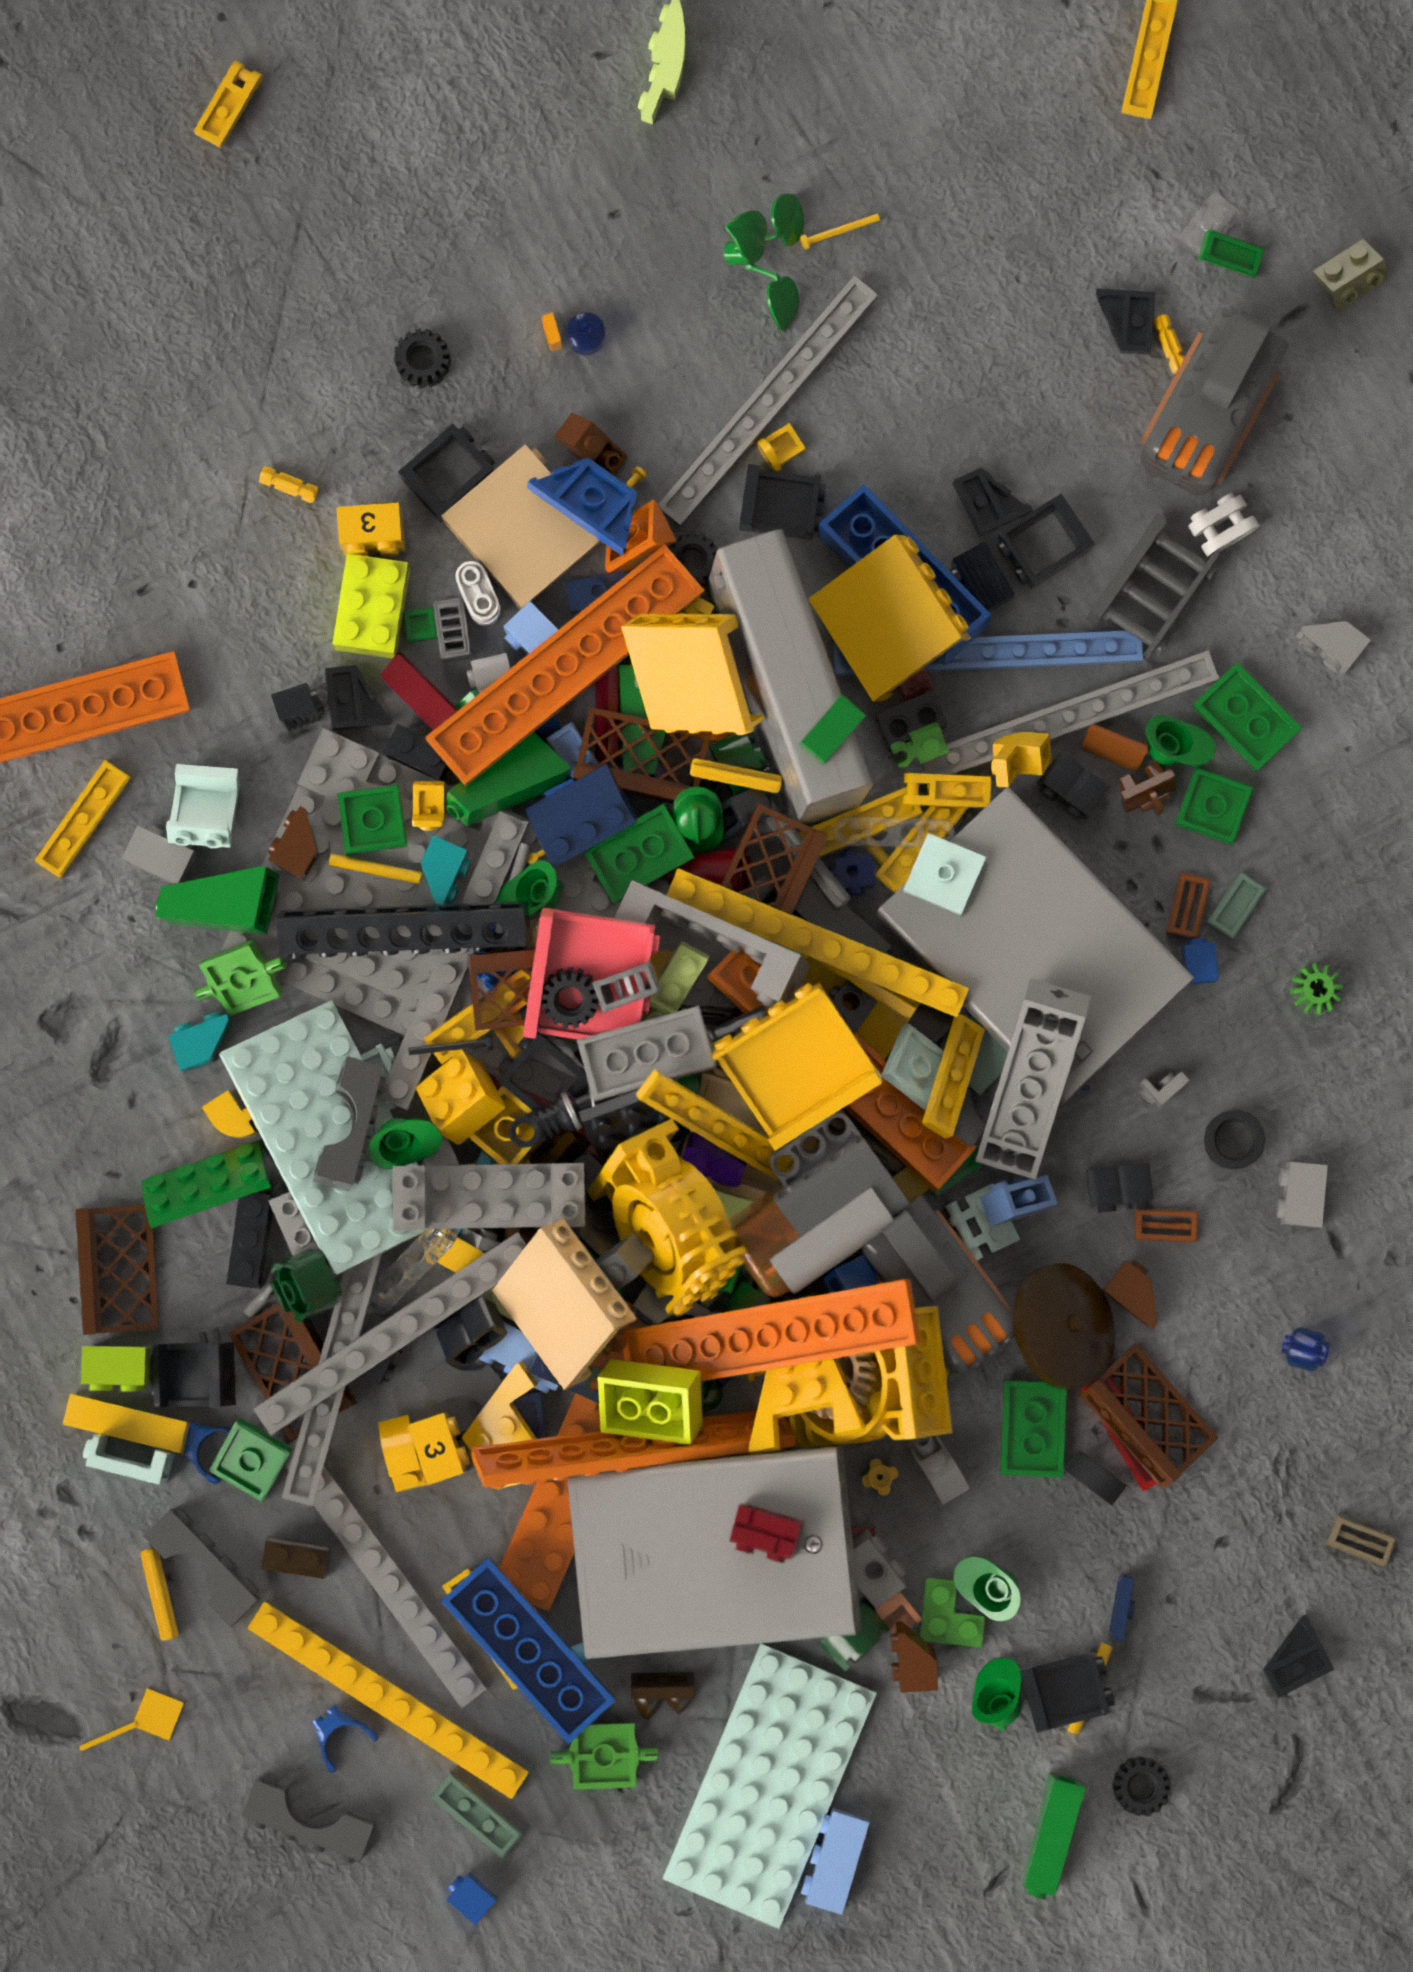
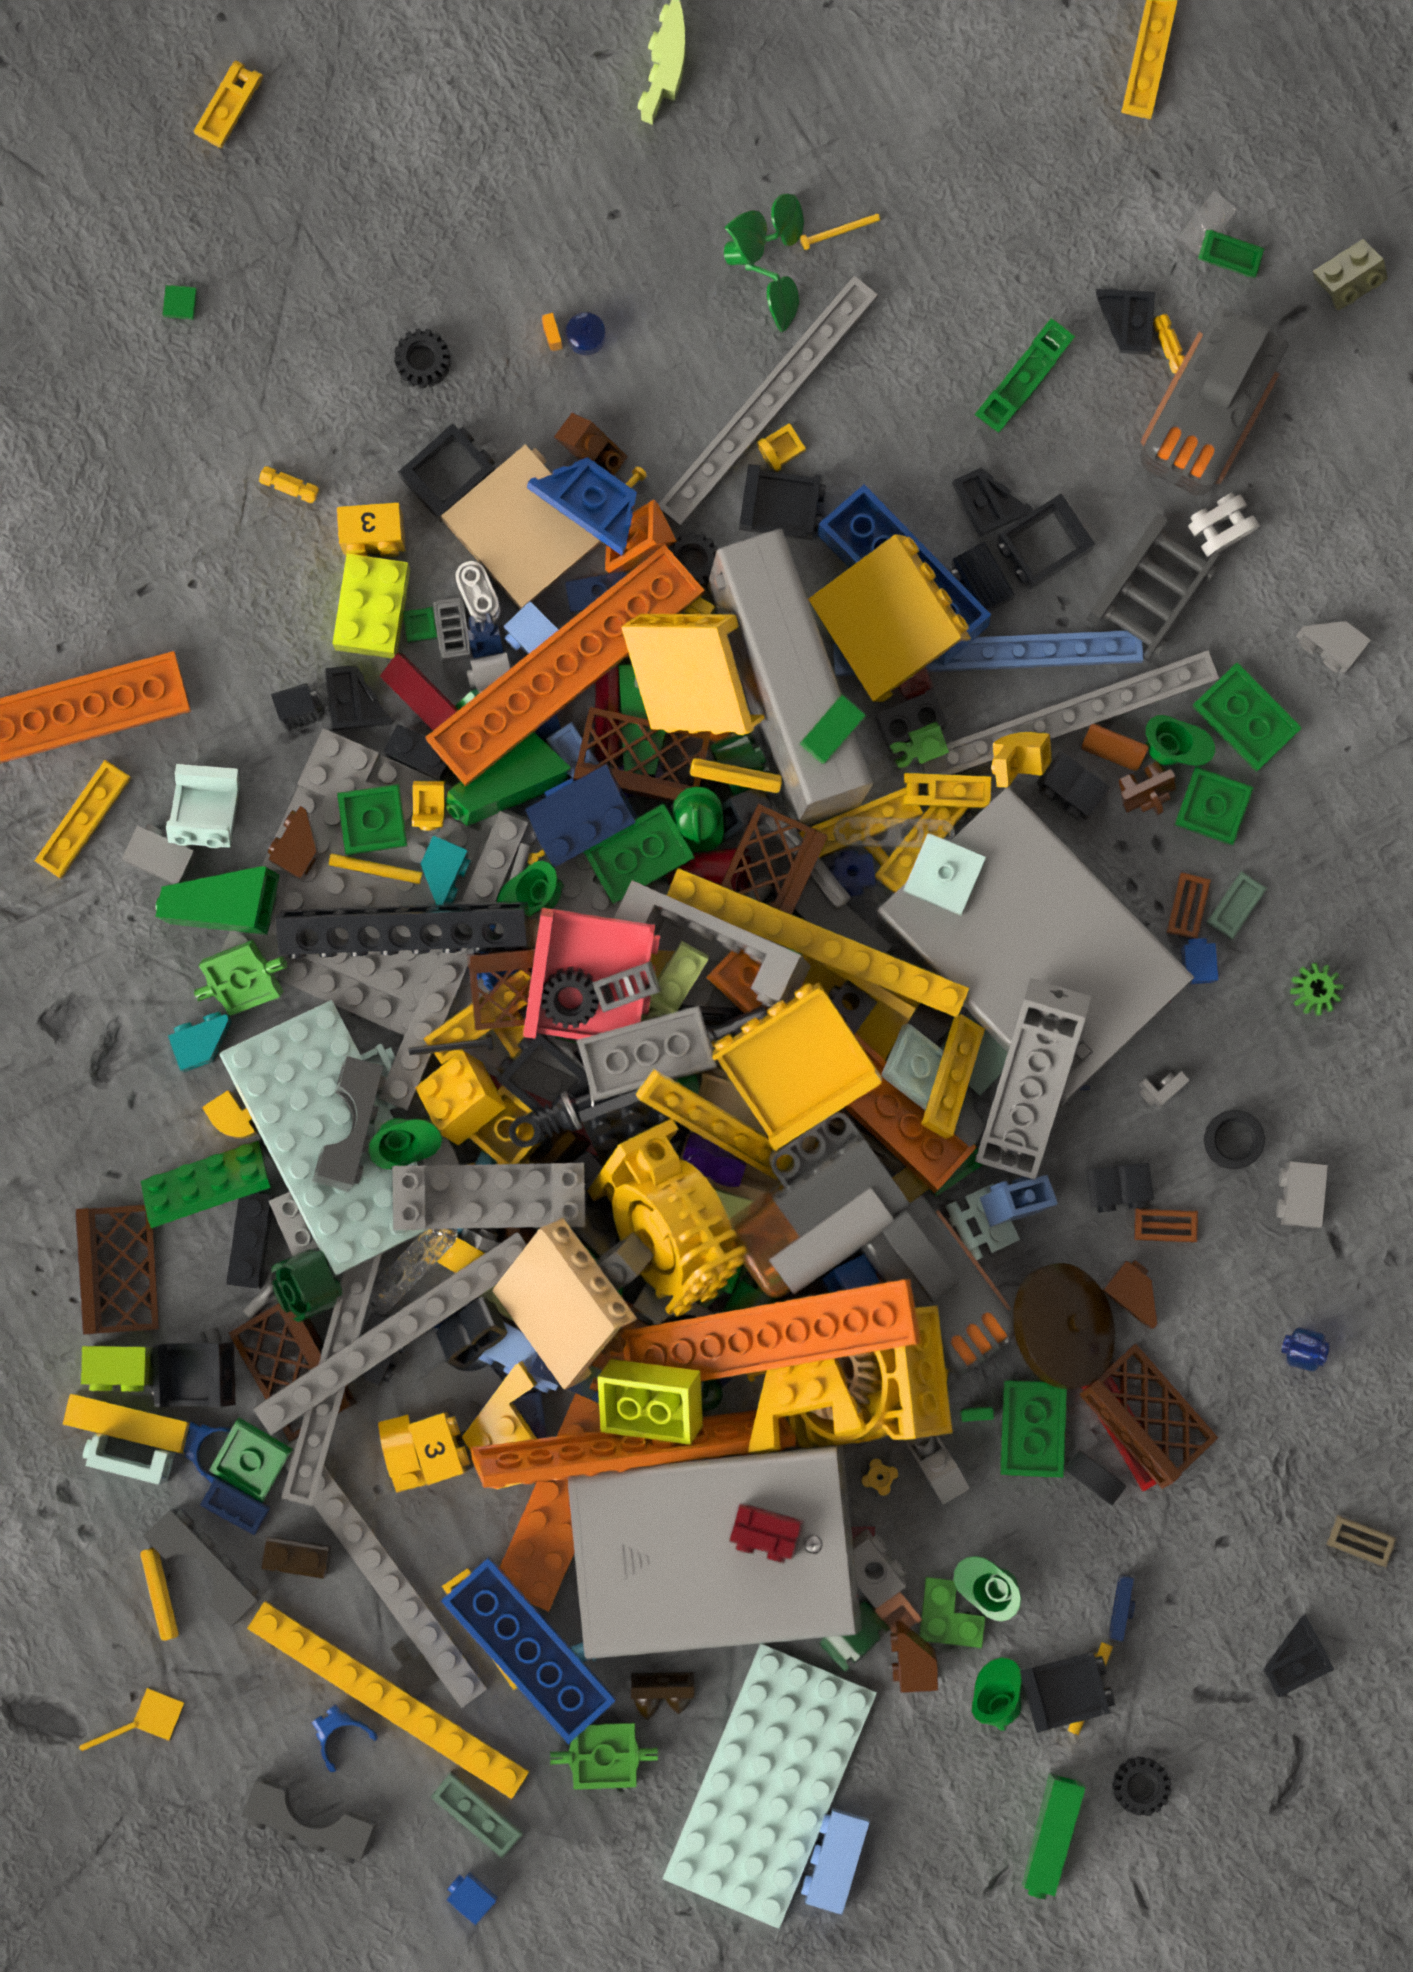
none -> green tile [162,285,197,320]
none -> dark blue plate [200,1477,270,1536]
none -> clear smoke plate [391,1640,440,1698]
none -> dark blue plate [468,613,504,659]
none -> green tile [960,1406,994,1422]
none -> green slope [975,318,1075,434]

